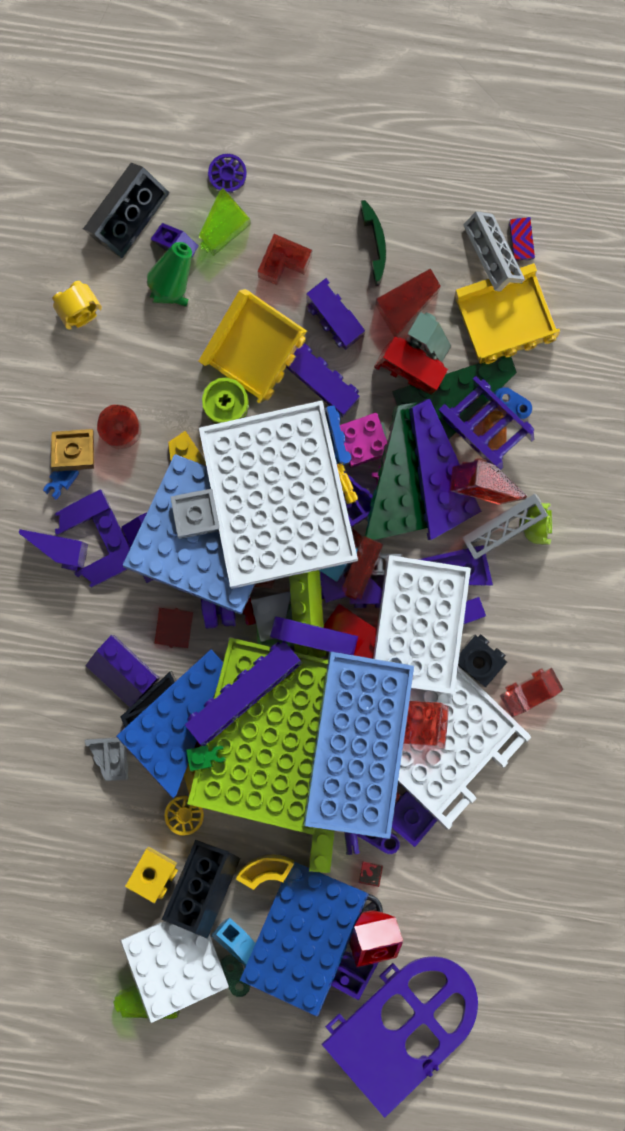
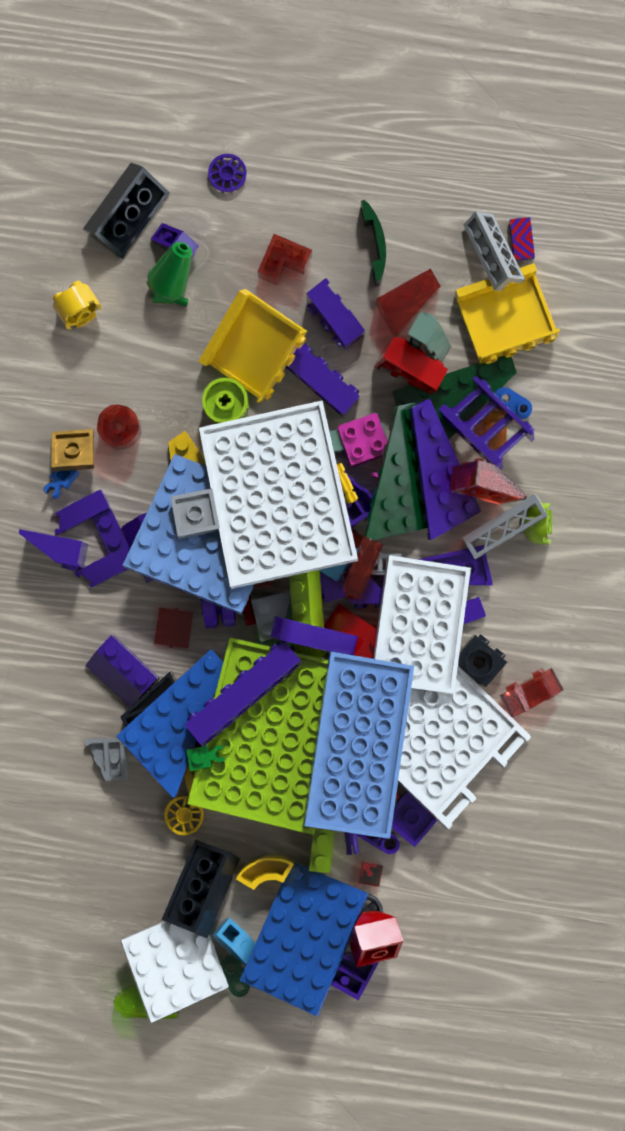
yellow brick [125,846,178,903] -> none
clear neon green slope [199,188,251,256] -> none
dark purple door [321,956,478,1118] -> none
blue plate [324,405,351,465] -> none
clear red bracket [403,701,449,749] -> none

